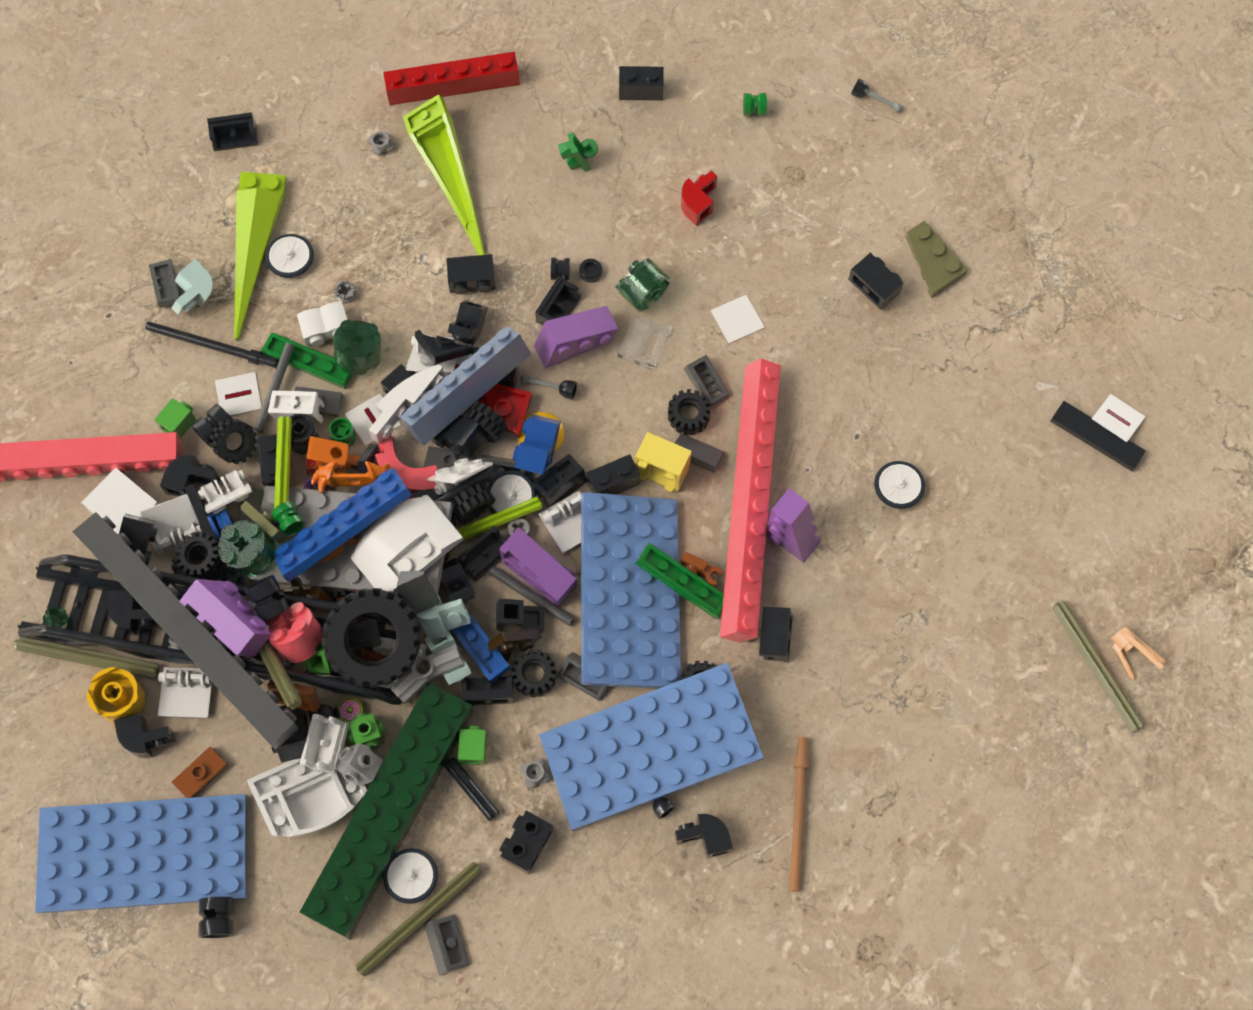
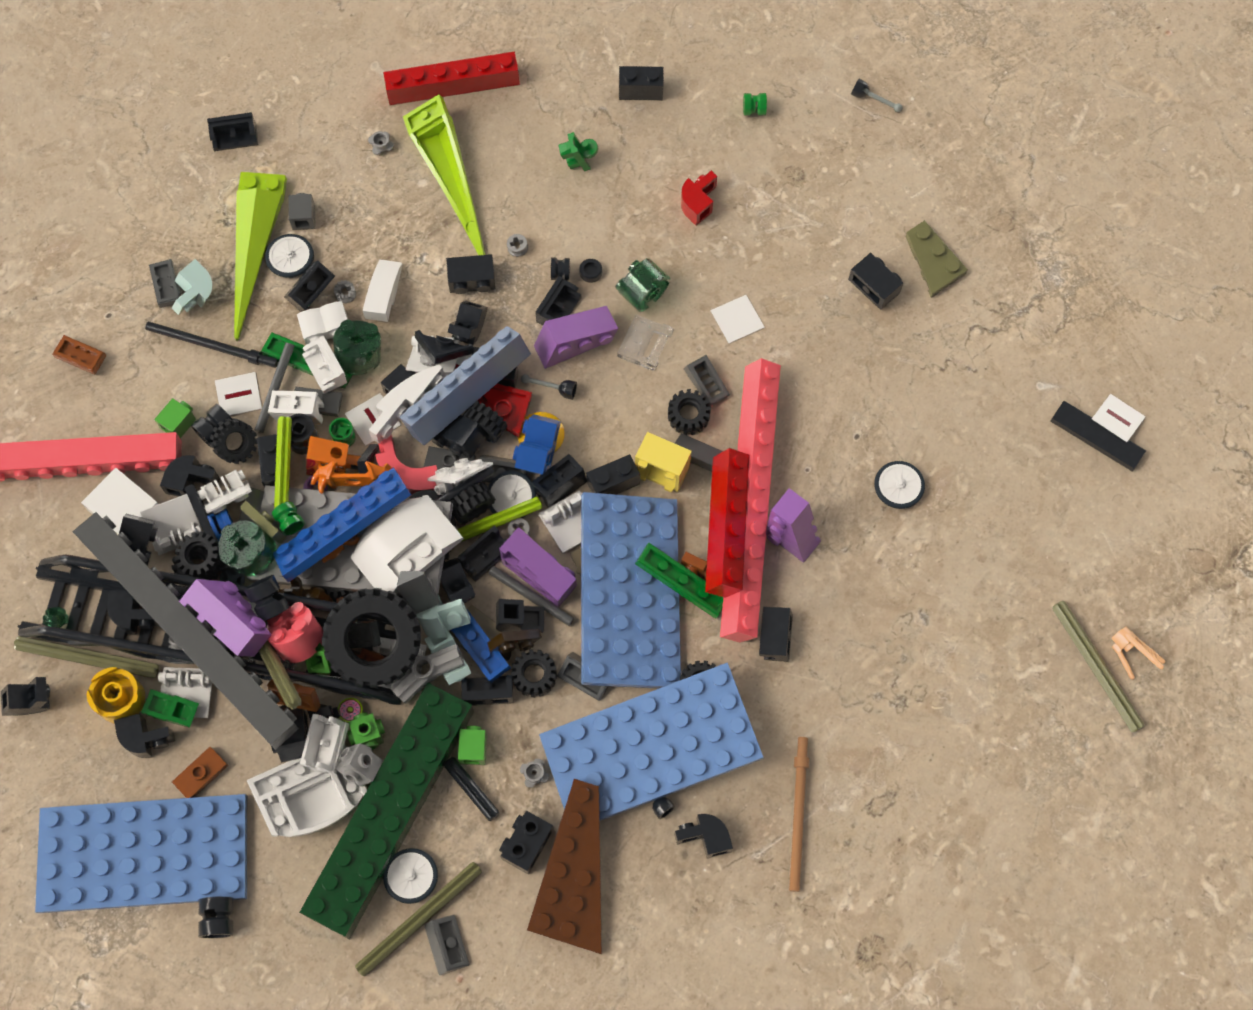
none -> black brick [1,677,50,716]
none -> dark orange plate [52,335,107,375]
none -> green slope [141,689,199,728]
none -> black brick [284,261,335,312]
none -> dark grey brick [289,193,315,230]
none -> white hinge [302,336,347,394]
none -> white slope [363,260,402,322]
none -> light grey bush [507,234,528,257]
none -> reddish brown wing [527,779,602,955]
none -> red brick [705,448,749,598]

